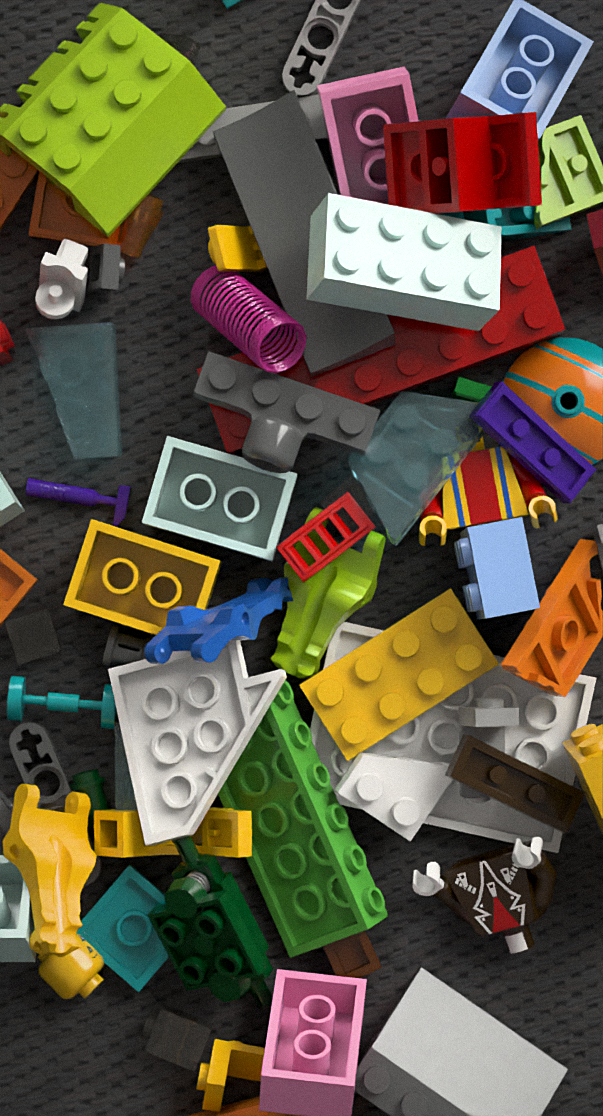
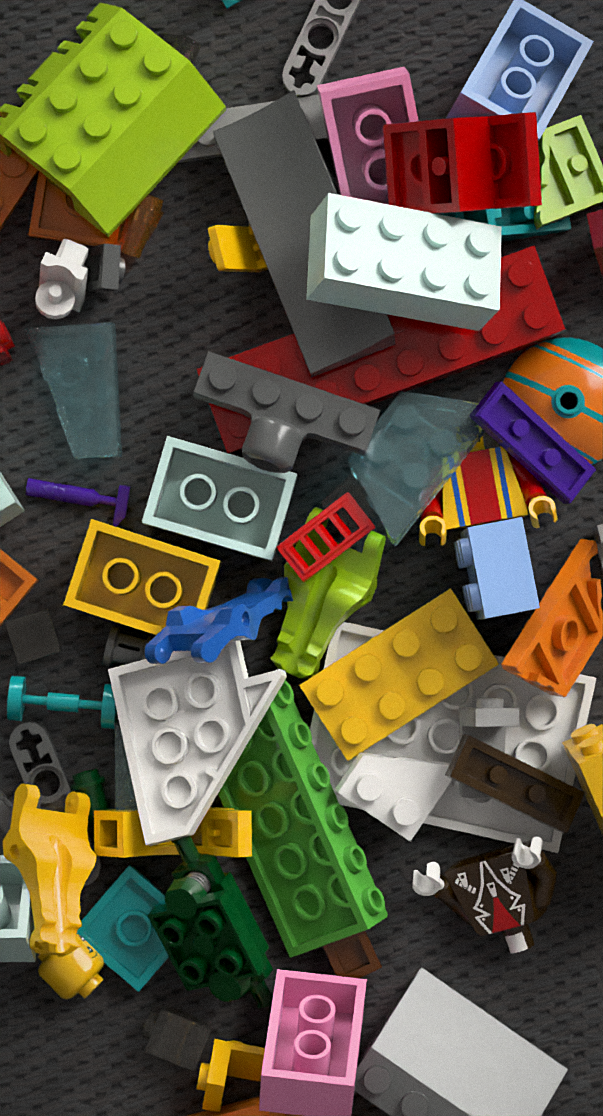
dark pink piece [191,266,306,374] -> none
green tile [452,377,491,405] -> none

